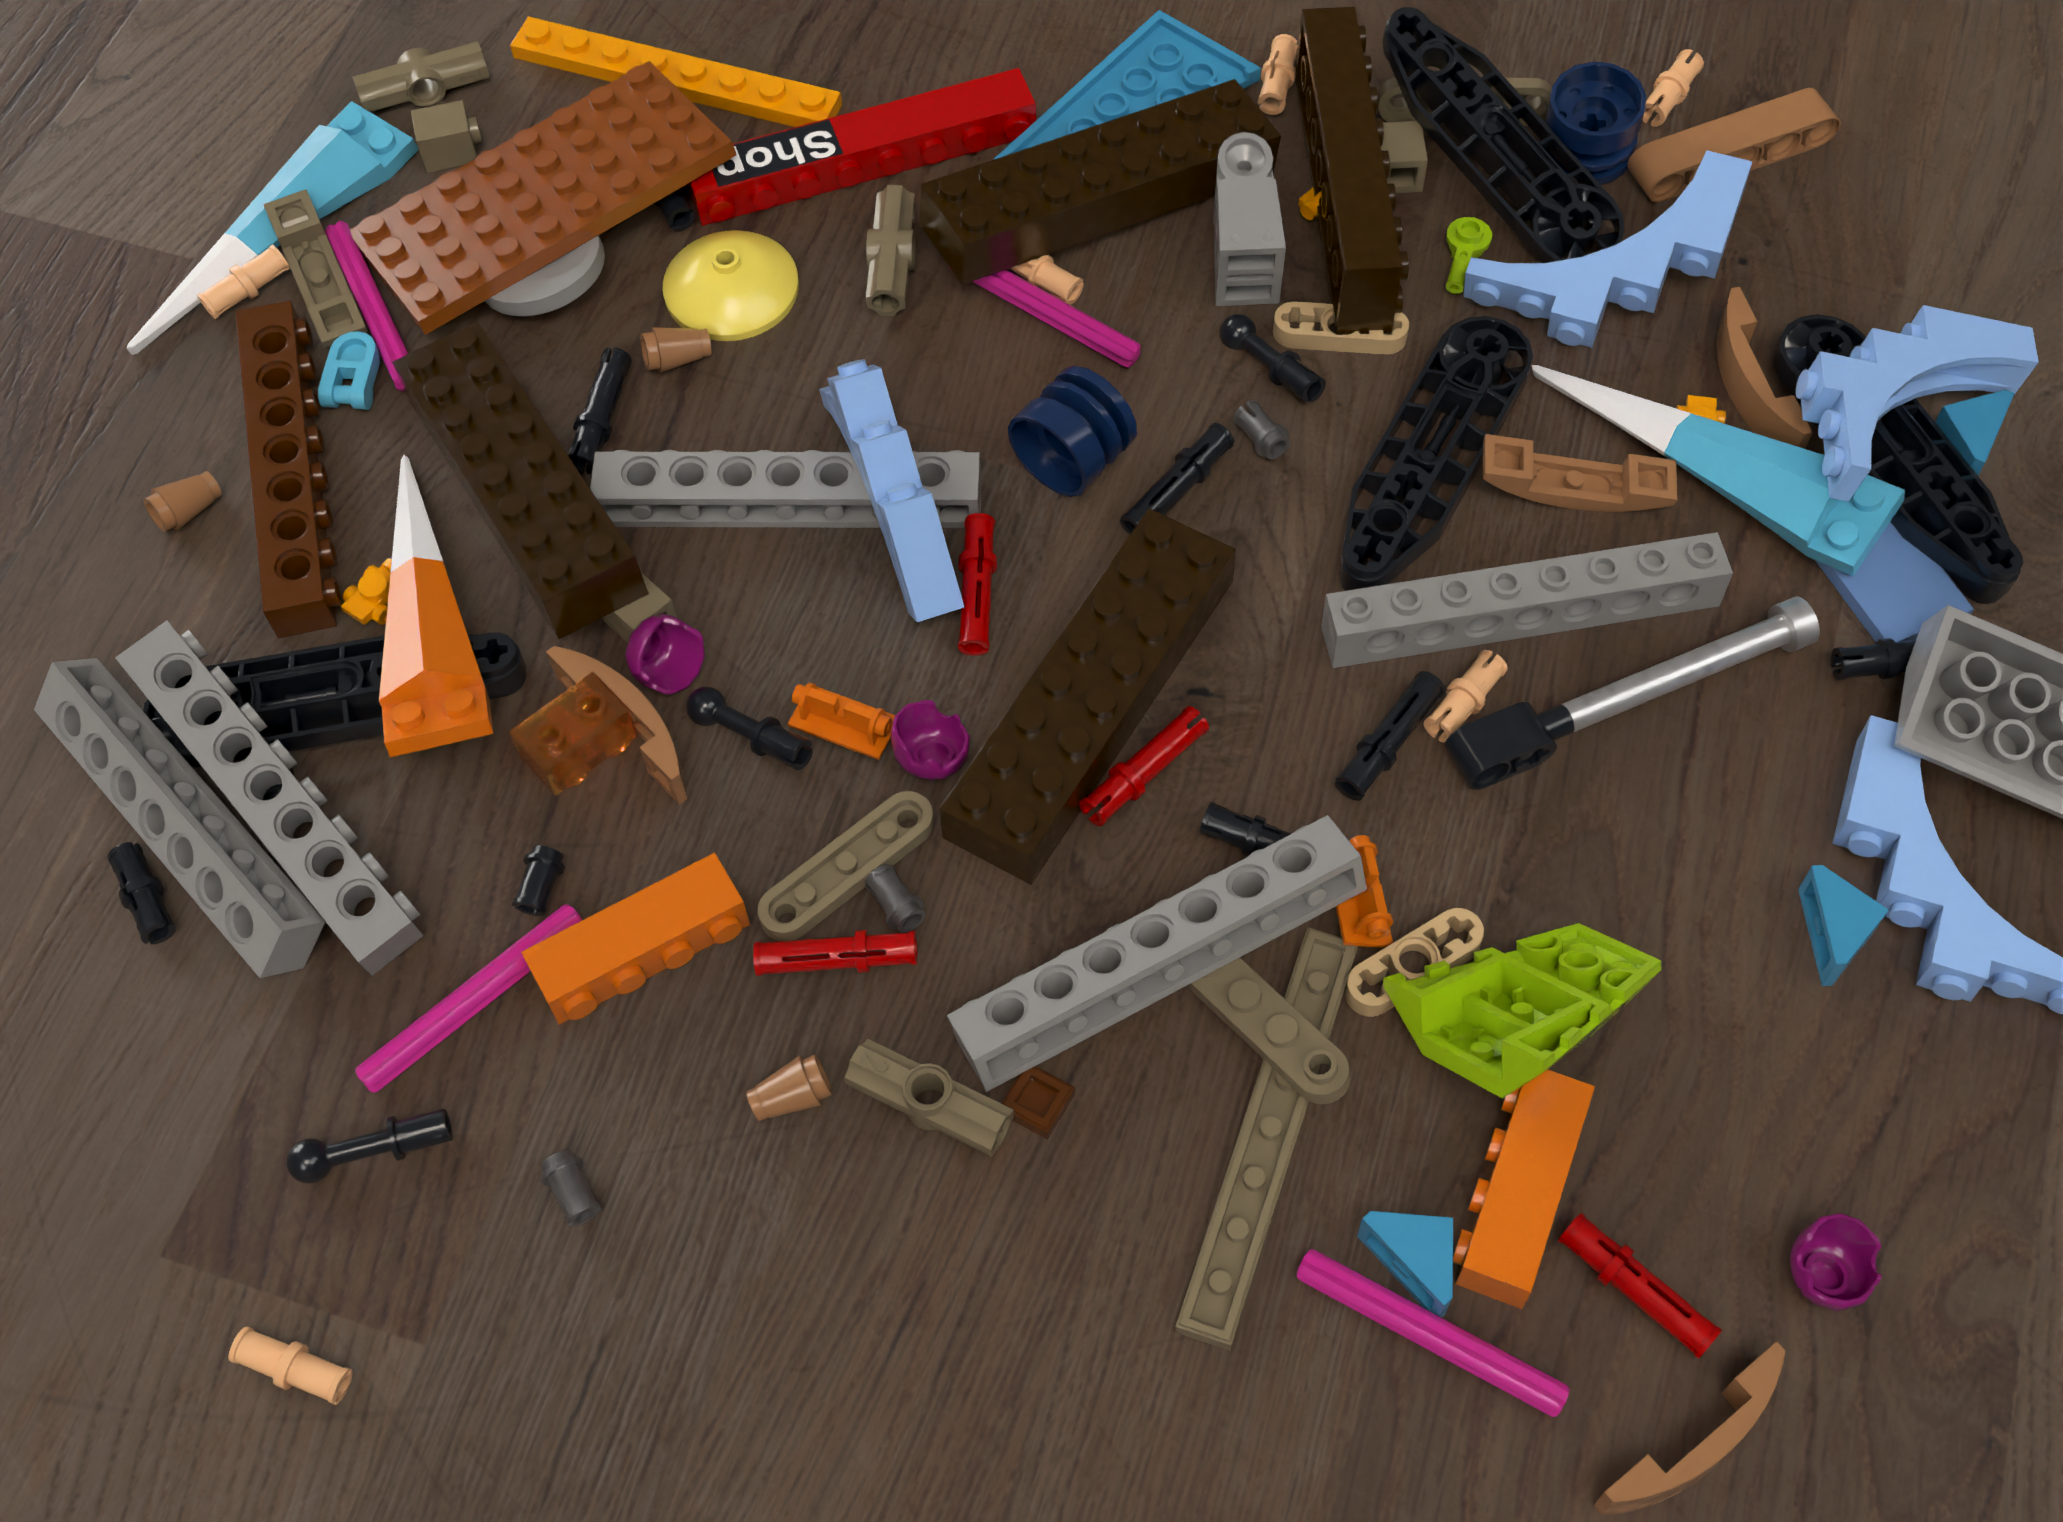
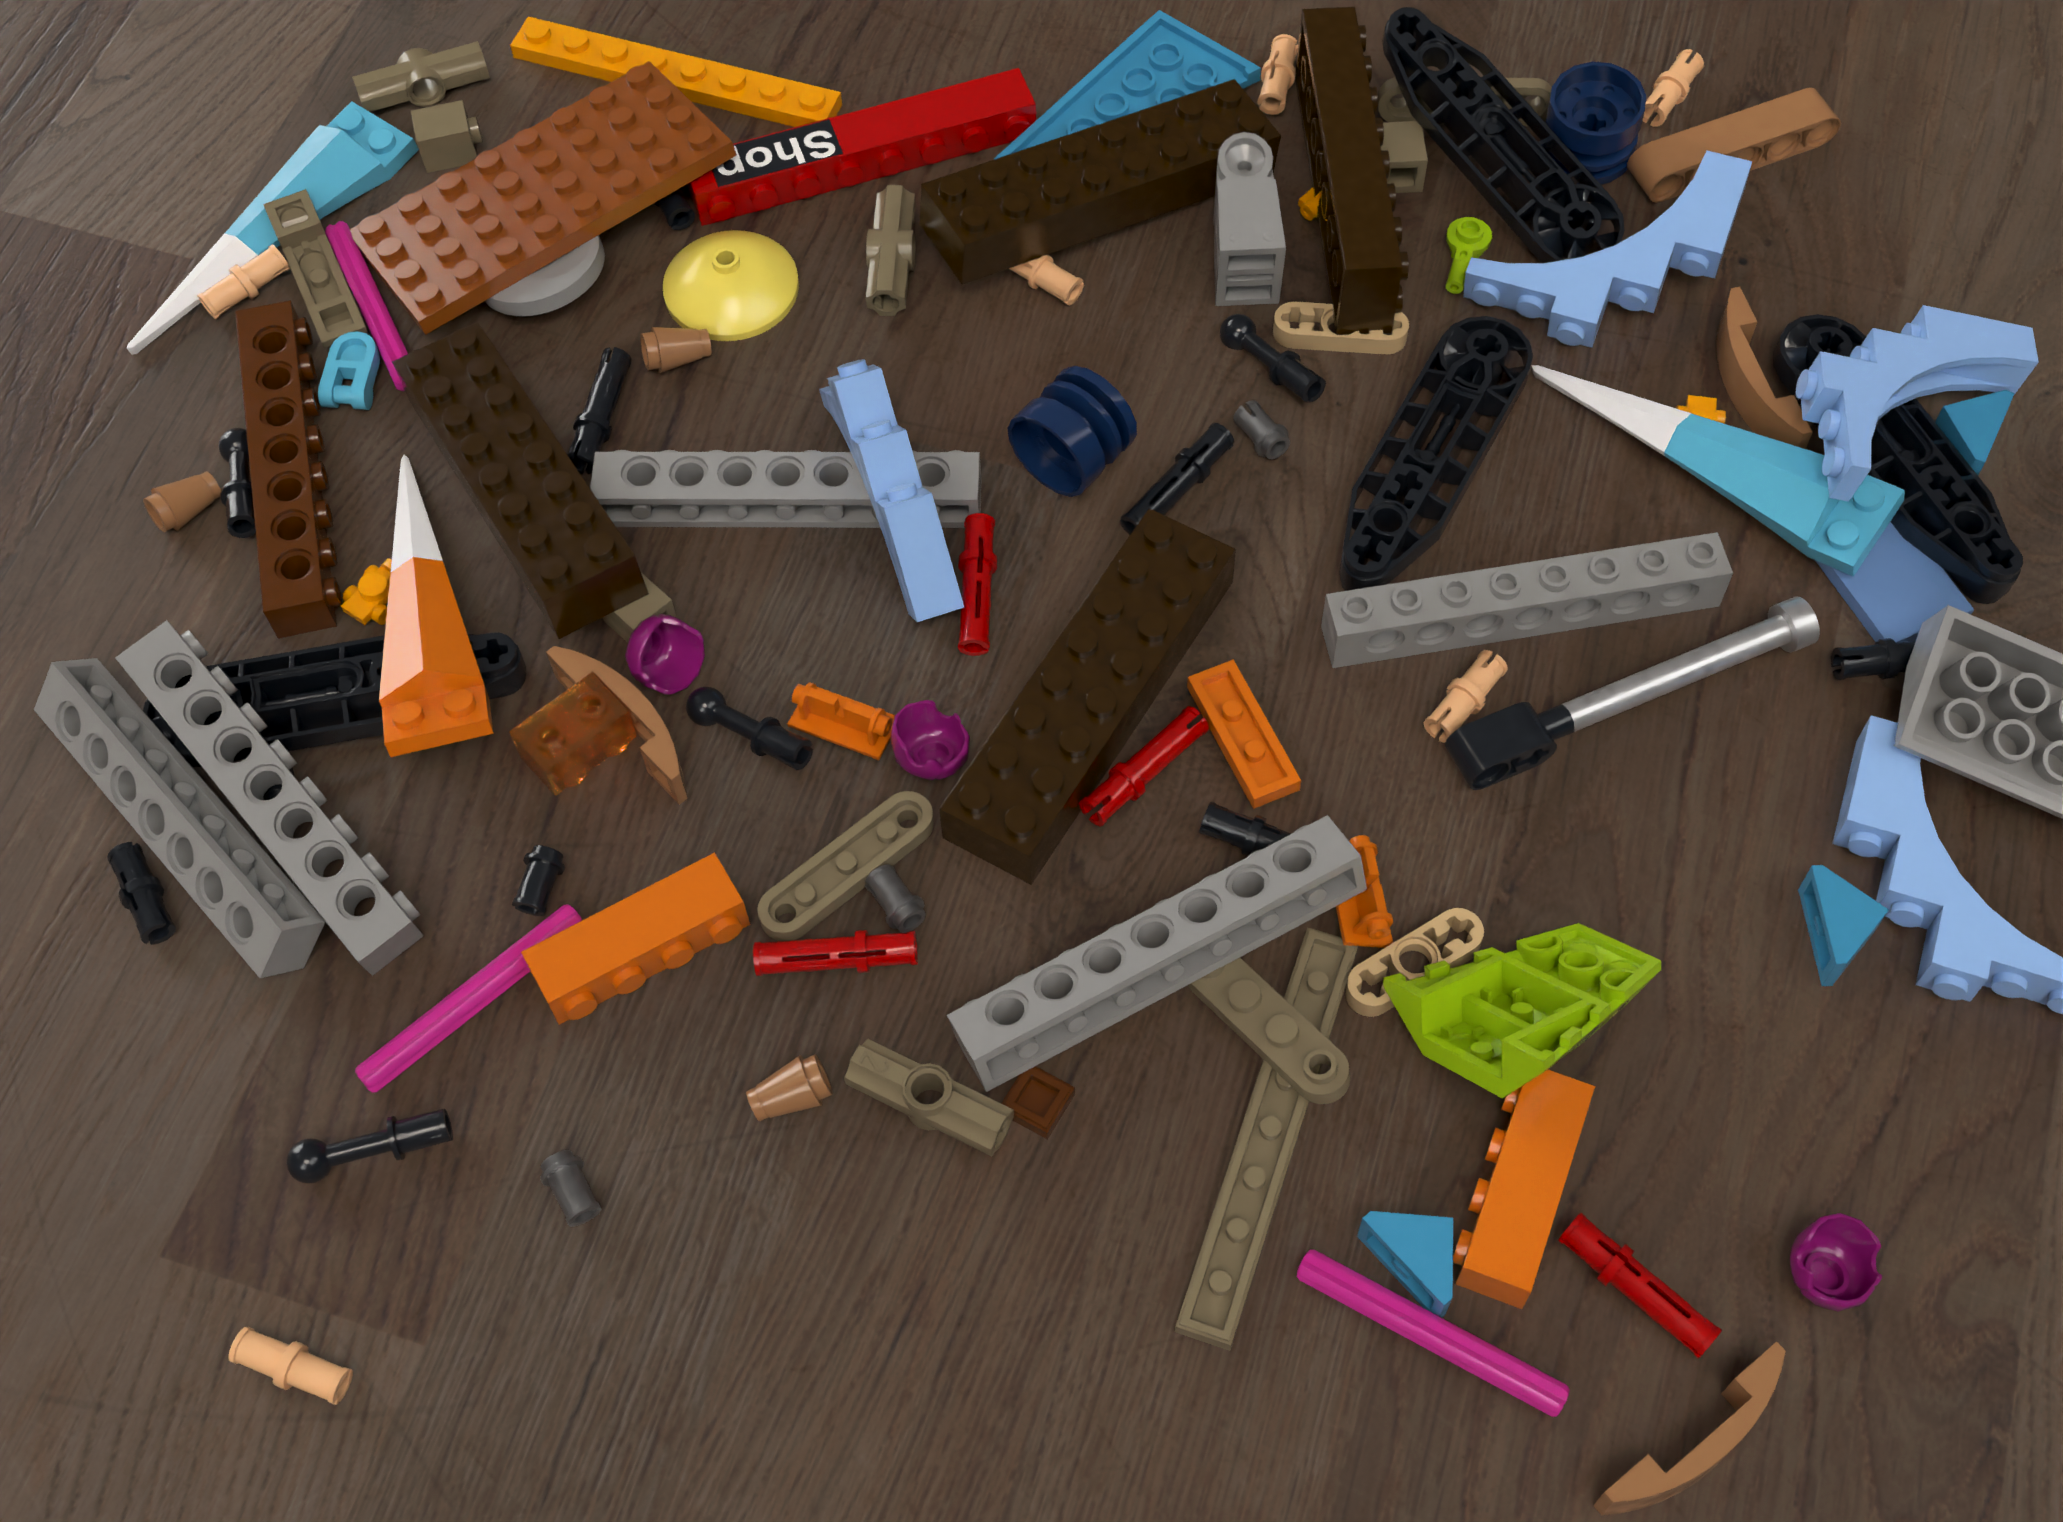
dark pink axle [949,267,1141,368] -> none
black pin [1335,671,1445,801] -> none
medium nougat slope [1483,434,1678,512] -> none
none -> black pin [219,428,256,538]
none -> orange plate [1187,659,1301,809]

